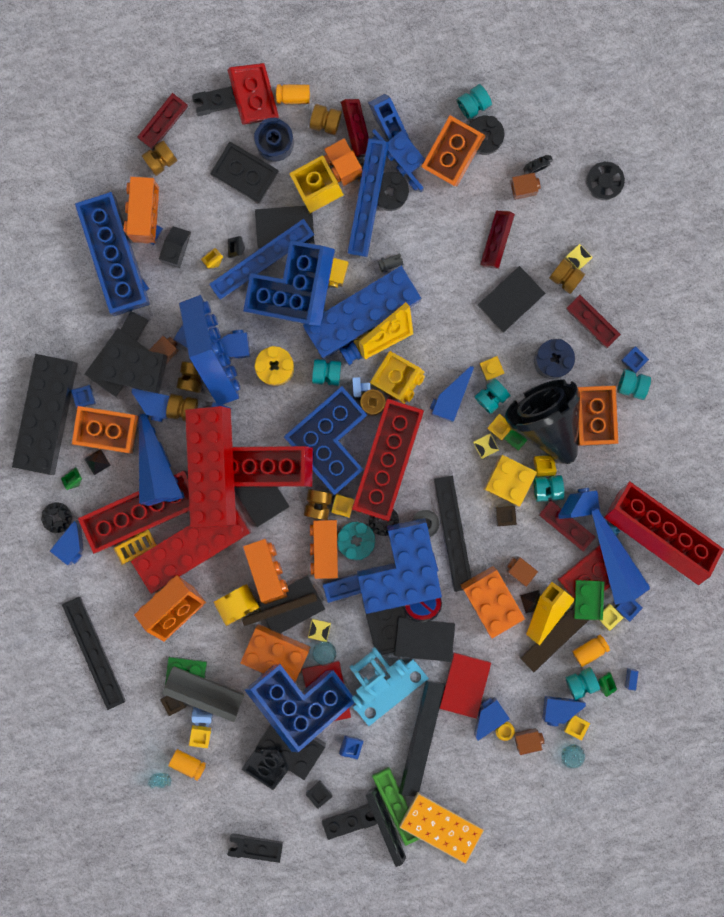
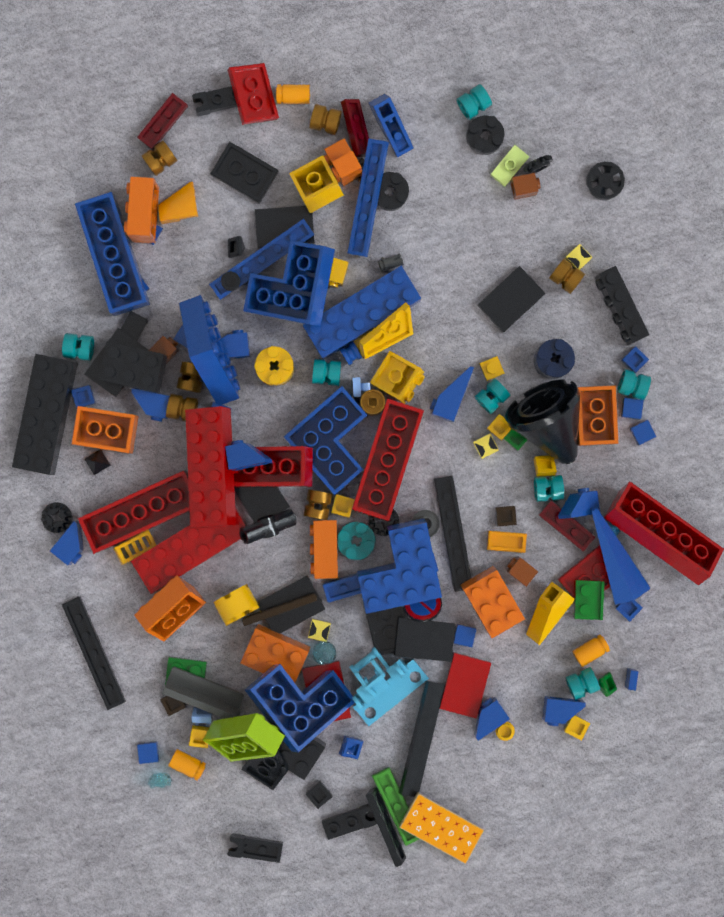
green slope [61,467,82,490] -> none
blue wedge [139,414,184,506] -> none
black slope [159,226,191,268] -> none
yellow slope [201,248,223,269] -> none
orange brick [243,539,289,604] -> none
dark blue brick [254,118,294,162] -> none
blue bracket [372,129,425,192] -> none
orange brick [421,115,485,187] -> none
dark red plate [480,210,515,269] -> none
yellow brick [483,455,537,507] -> none
dark orange brick [514,728,545,755] -> none
black slope [520,590,540,614] -> none
dark brown tile [520,607,589,673] -> none
clear light blue plate [561,744,585,769] -> none
dark red plate [566,295,621,349] -> none
light yellow tile [599,603,623,631] -> none
none -> teal wheel [62,333,95,361]
none -> blue tile [137,741,159,764]
none -> light orange slope [158,182,198,224]
none -> lime brick [203,713,285,762]
none -> black plate [221,271,240,291]
none -> blue slope [225,440,272,471]
none -> black piece [239,509,297,544]
none -> blue tile [453,624,476,647]
none -> light orange tile [487,531,527,553]
none -> yellowish green plate [490,145,529,187]
none -> black brick [595,266,650,345]
none -> blue tile [621,398,644,420]
none -> blue tile [630,420,656,445]

